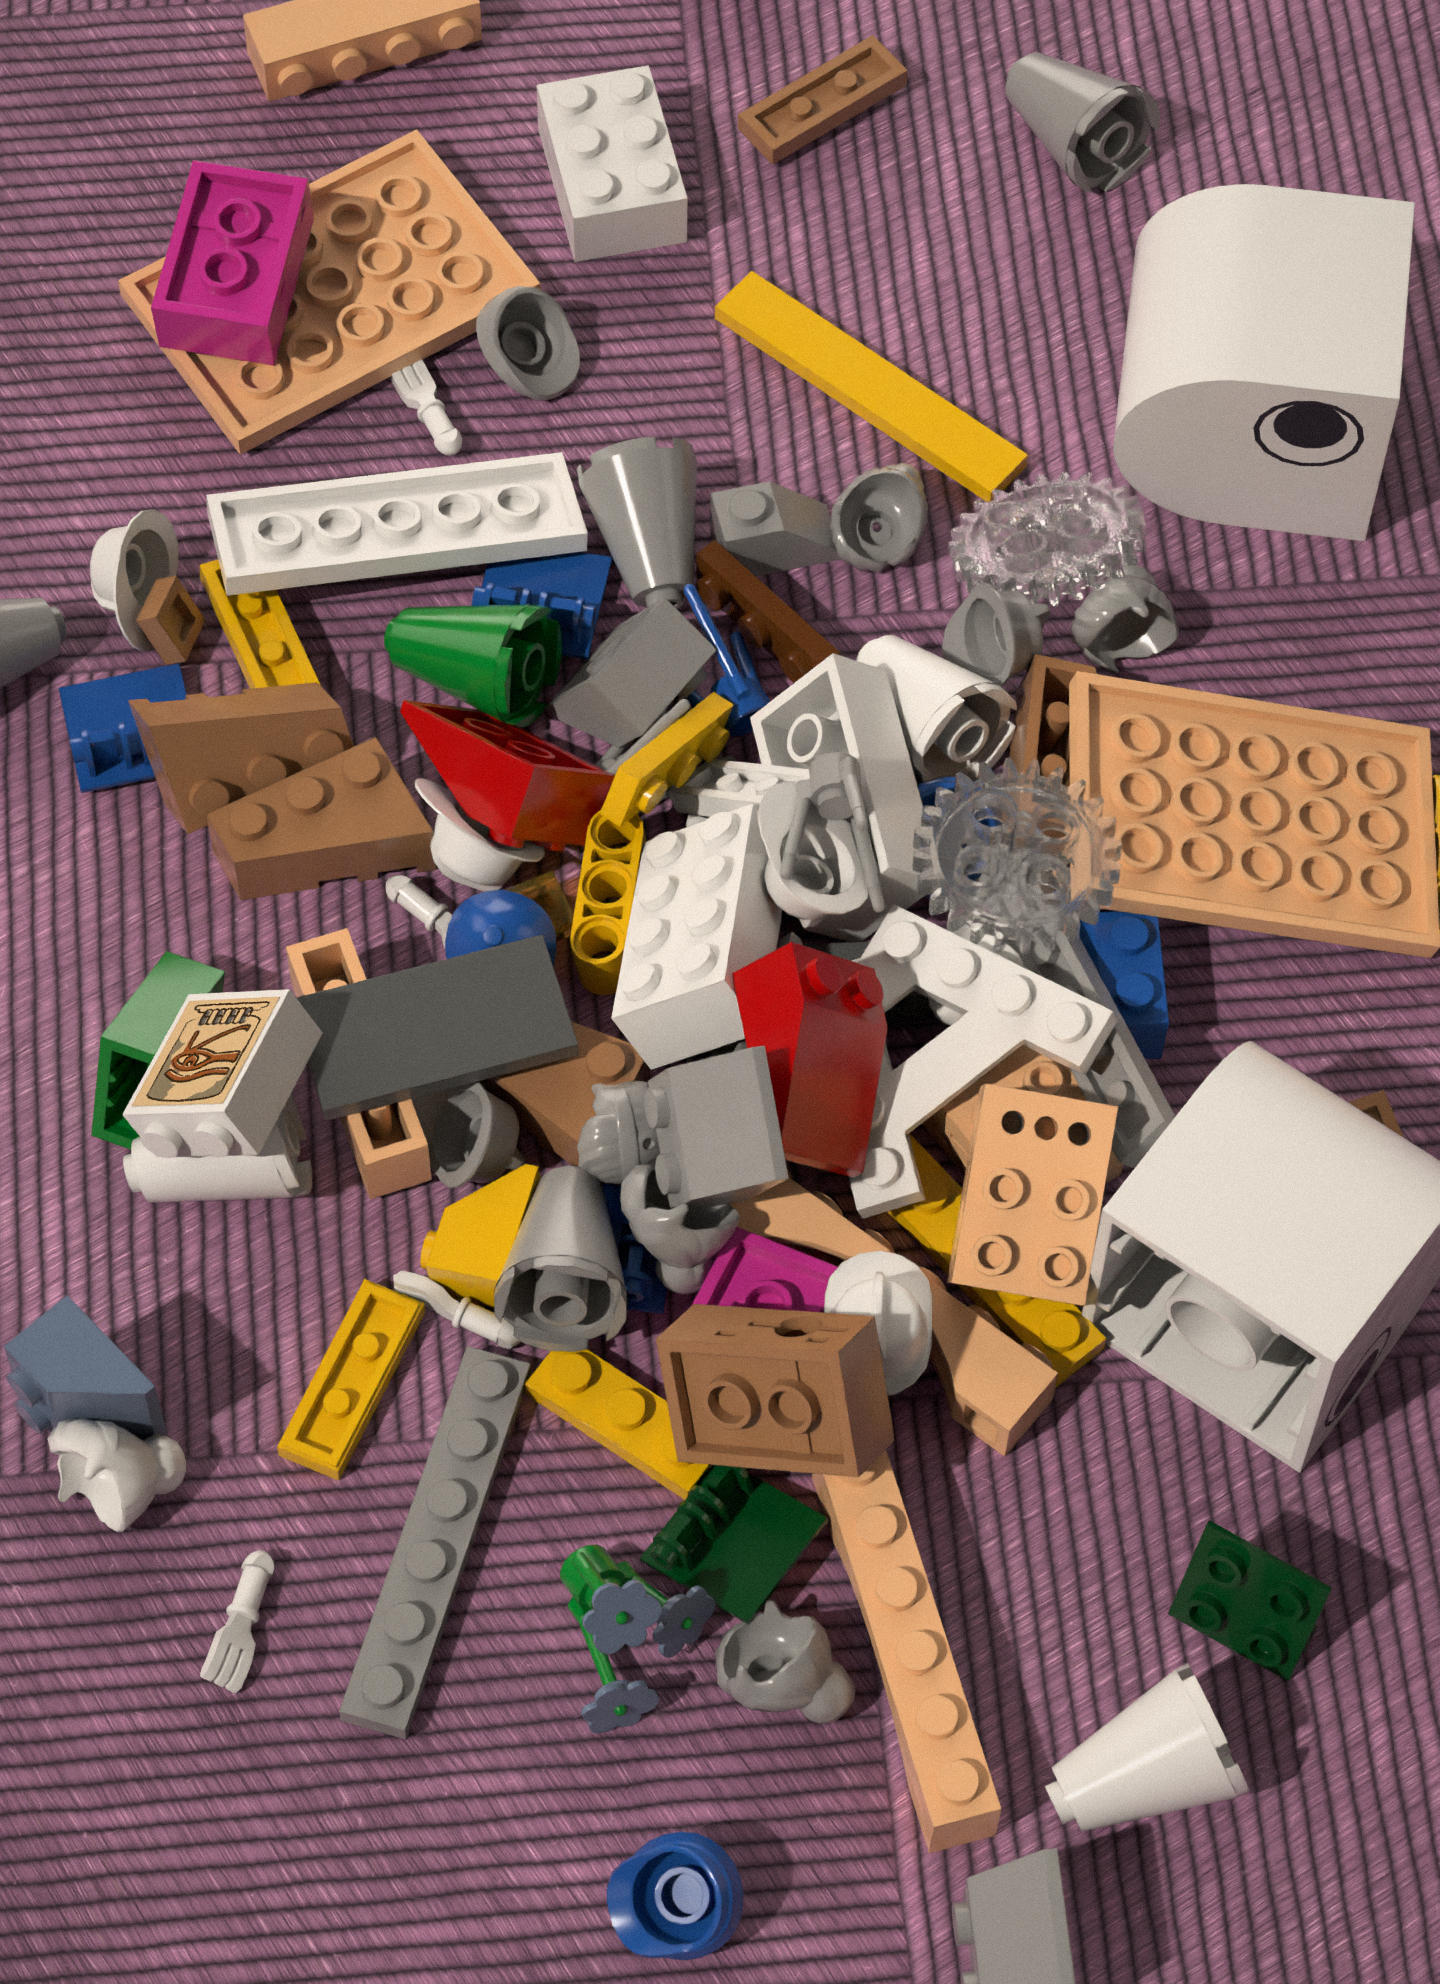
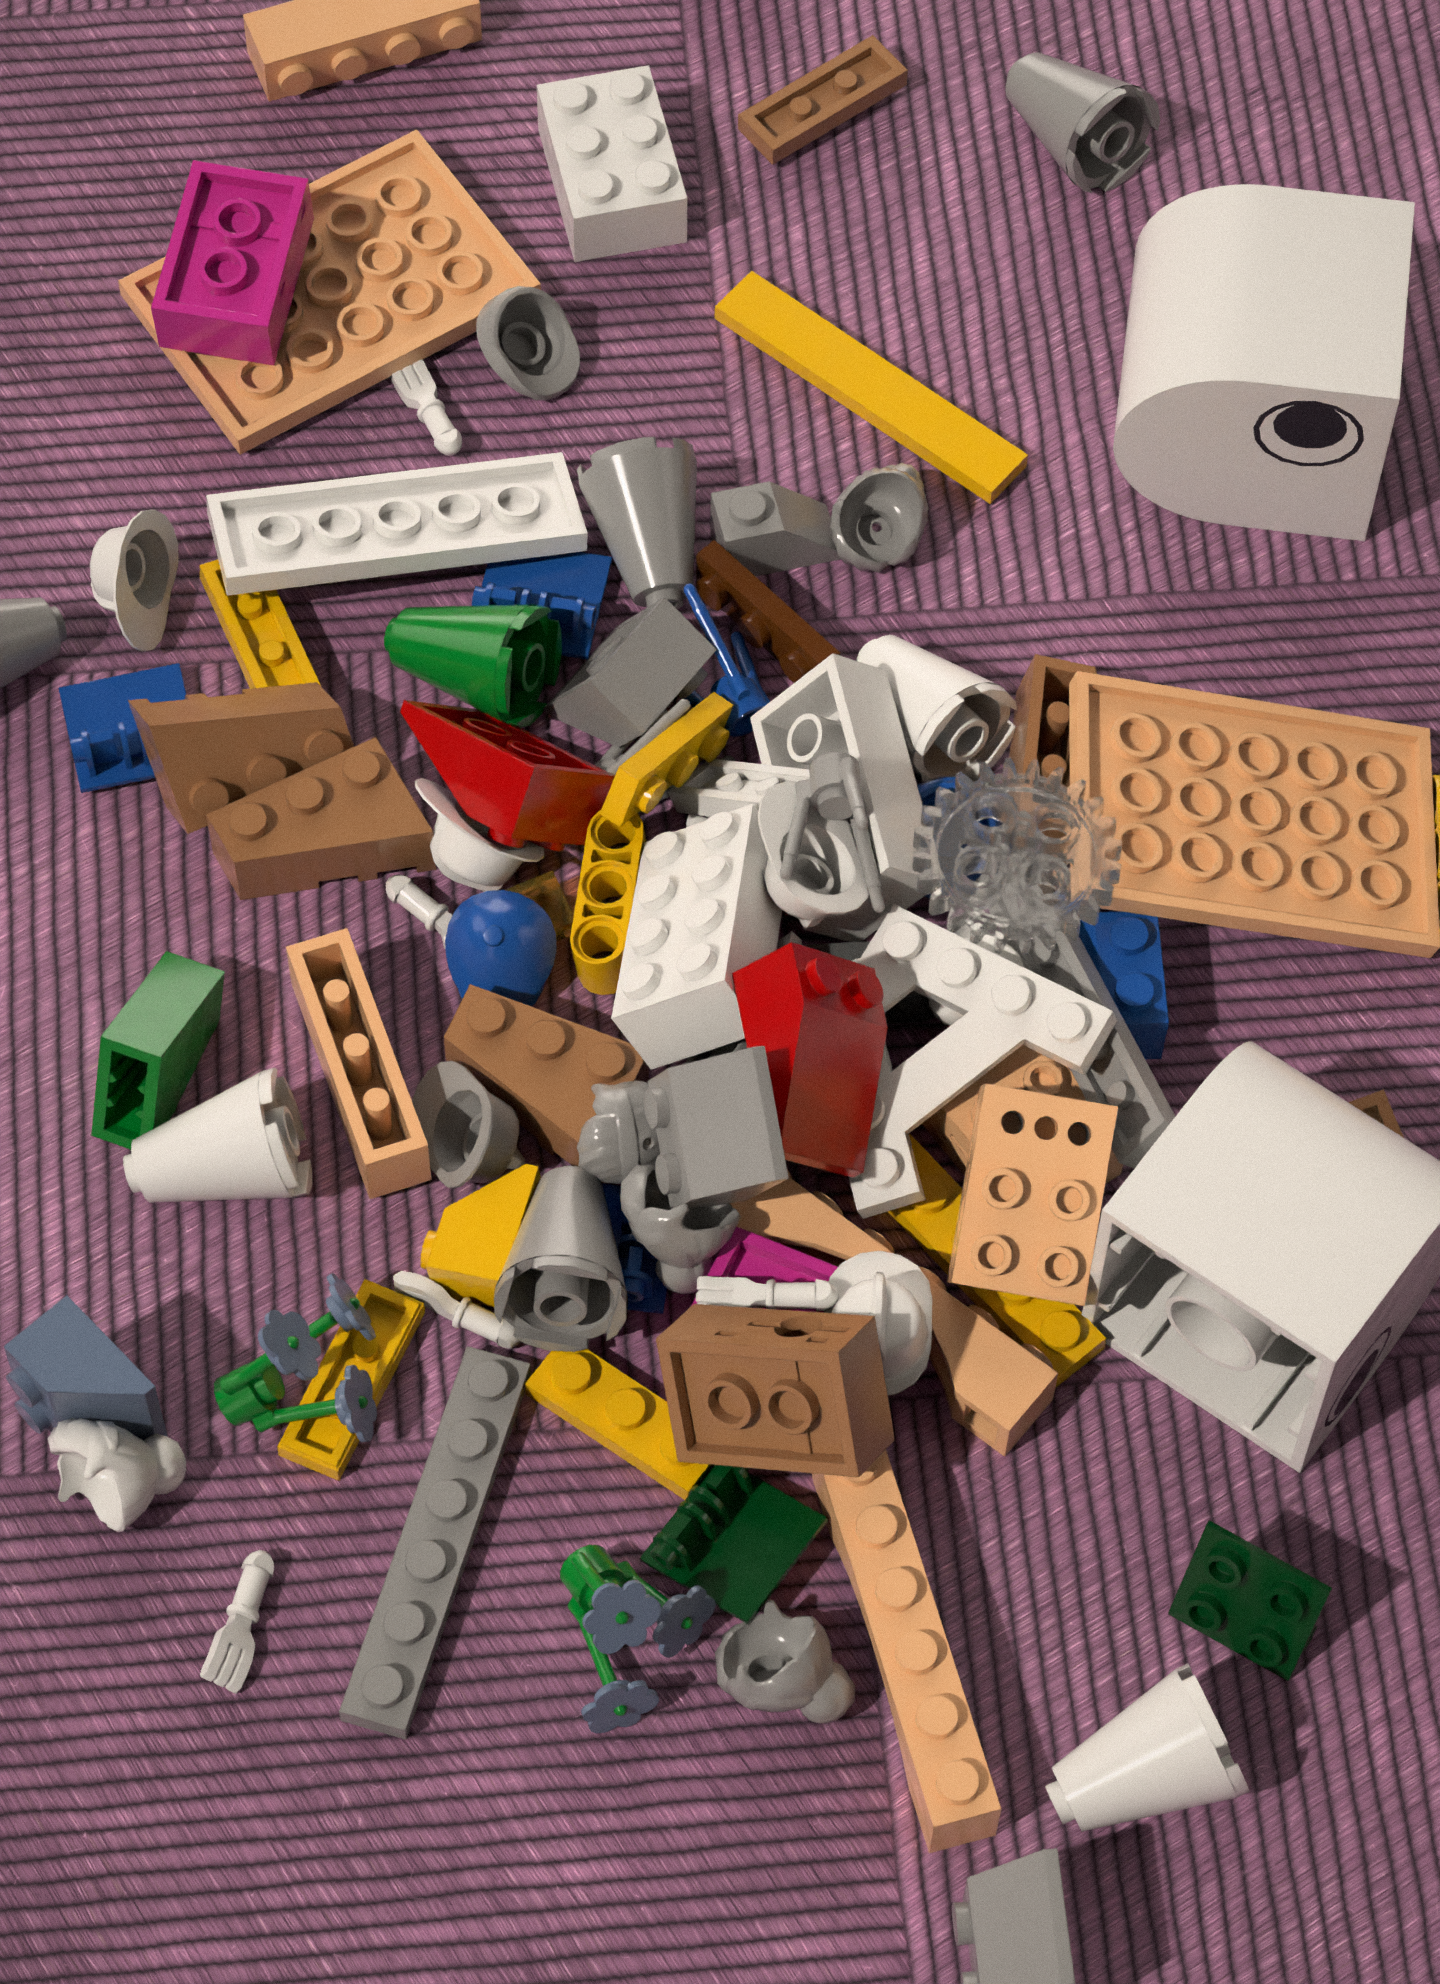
brick [122,989,323,1158] -> none
medium nougat plate [136,576,205,665] -> none
dark grey tile [297,934,579,1121] -> none
blue hat [607,1832,744,1960] -> none
light grey piece [942,583,1051,687] -> none
clear gear [948,472,1147,607] -> none
light grey piece [1071,564,1179,675] -> none
none -> plant [214,1273,377,1442]
none -> white piece [696,1276,839,1312]

